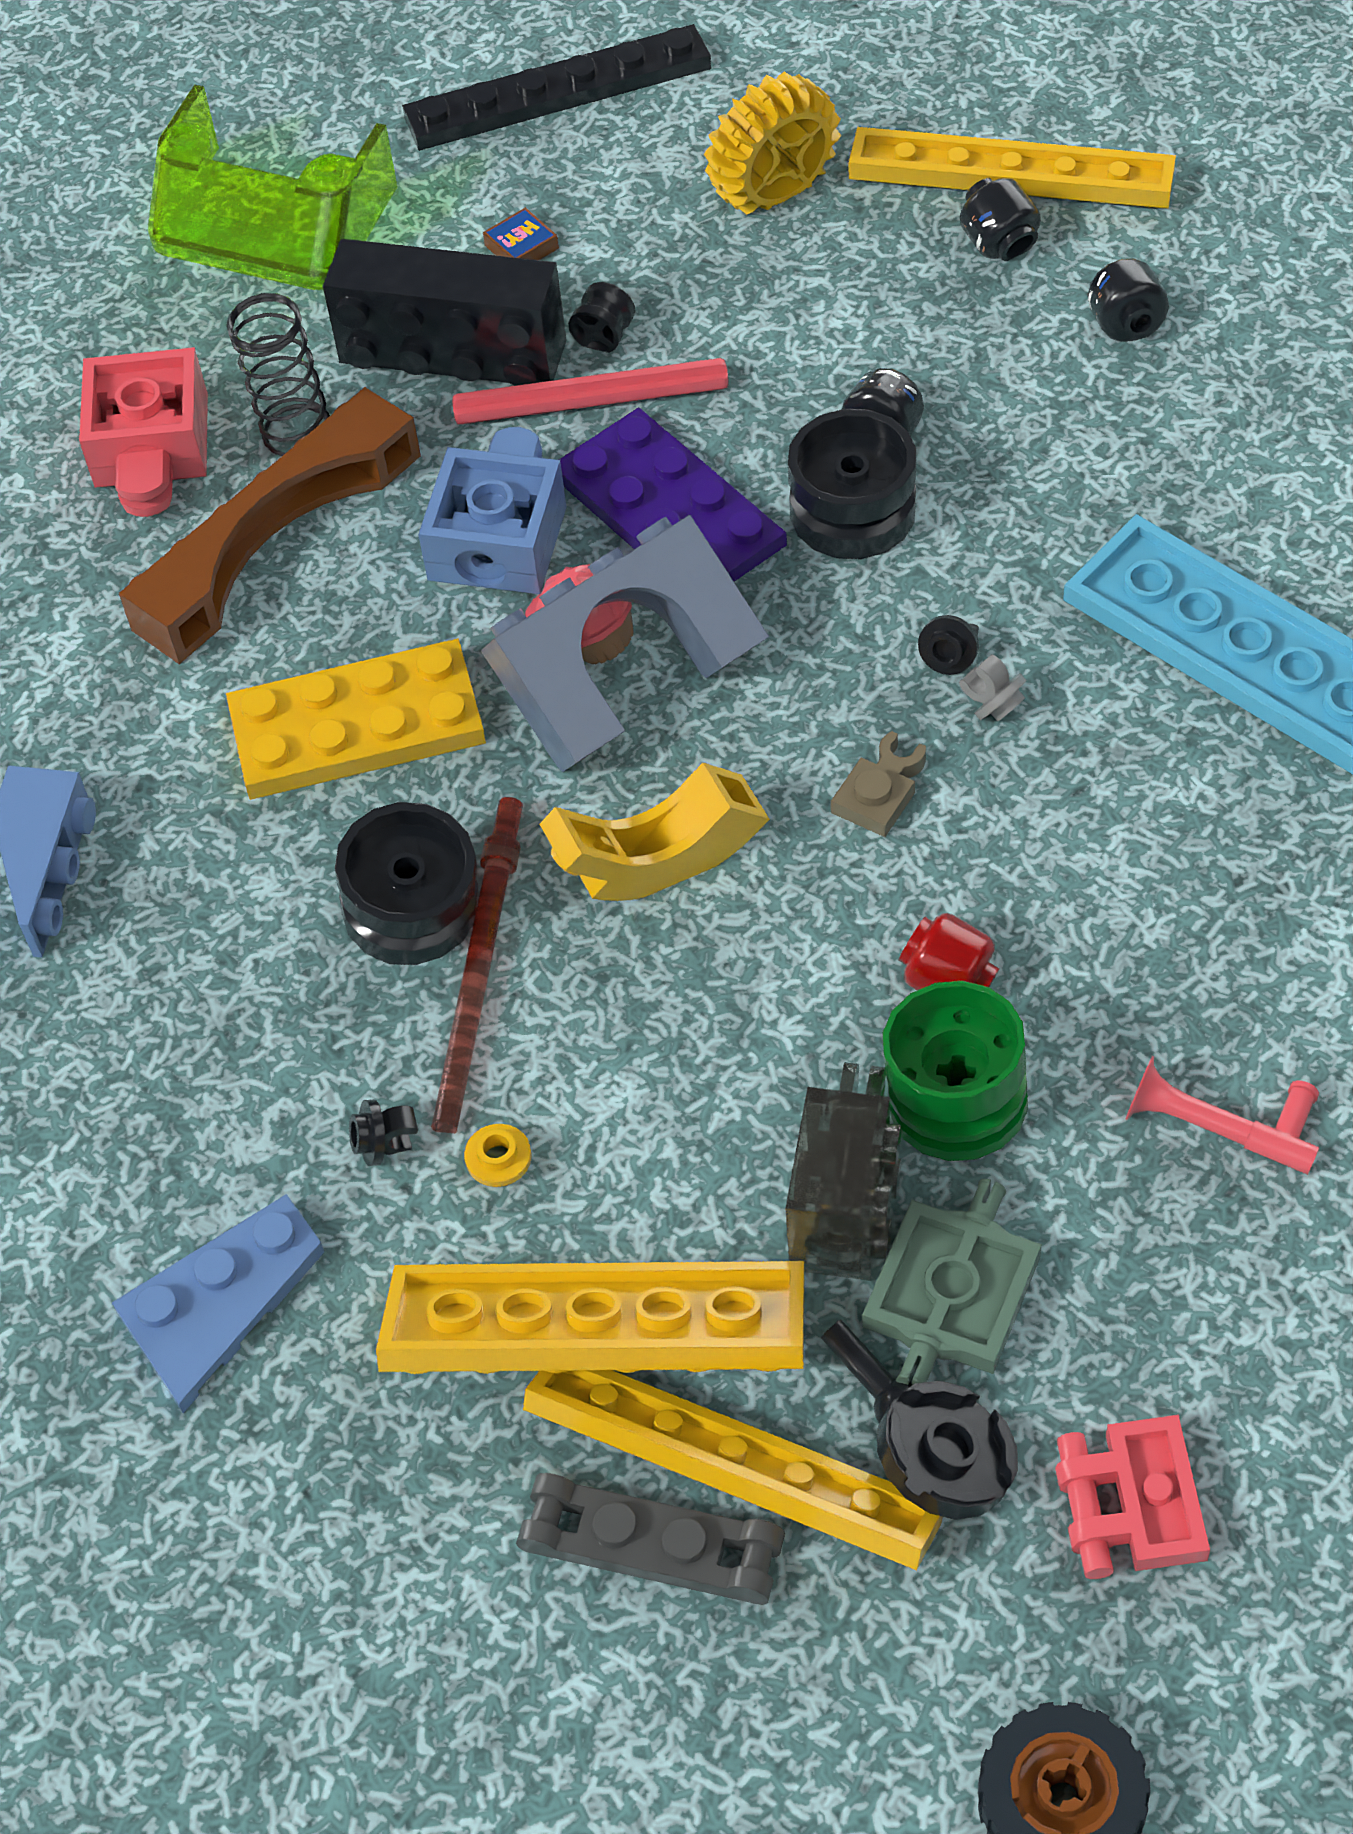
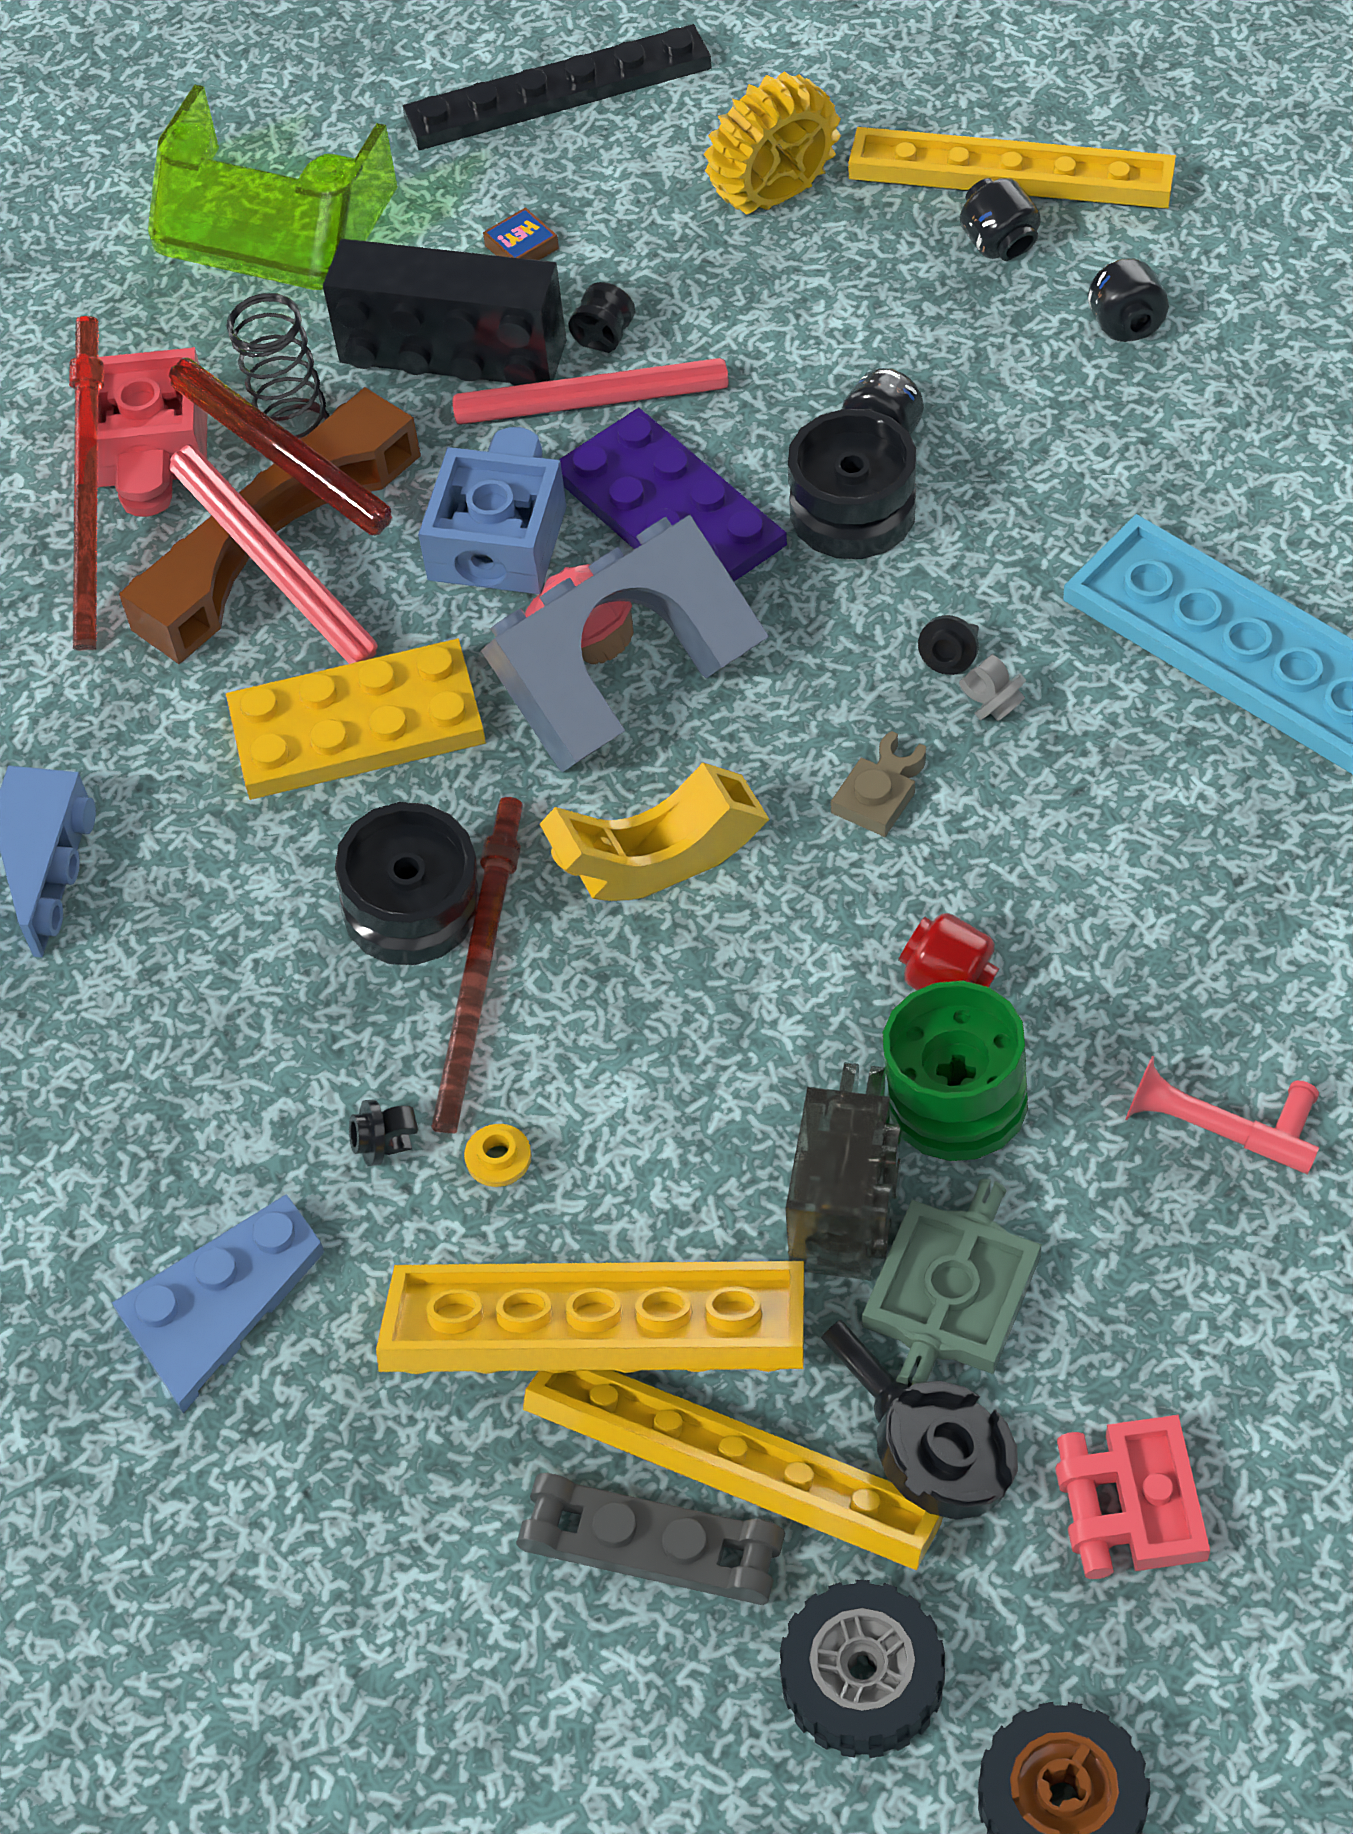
none -> clear red bar [69,316,104,651]
none -> clear red axle [168,358,393,536]
none -> coral axle [169,444,378,664]
none -> black wheel [779,1580,945,1758]

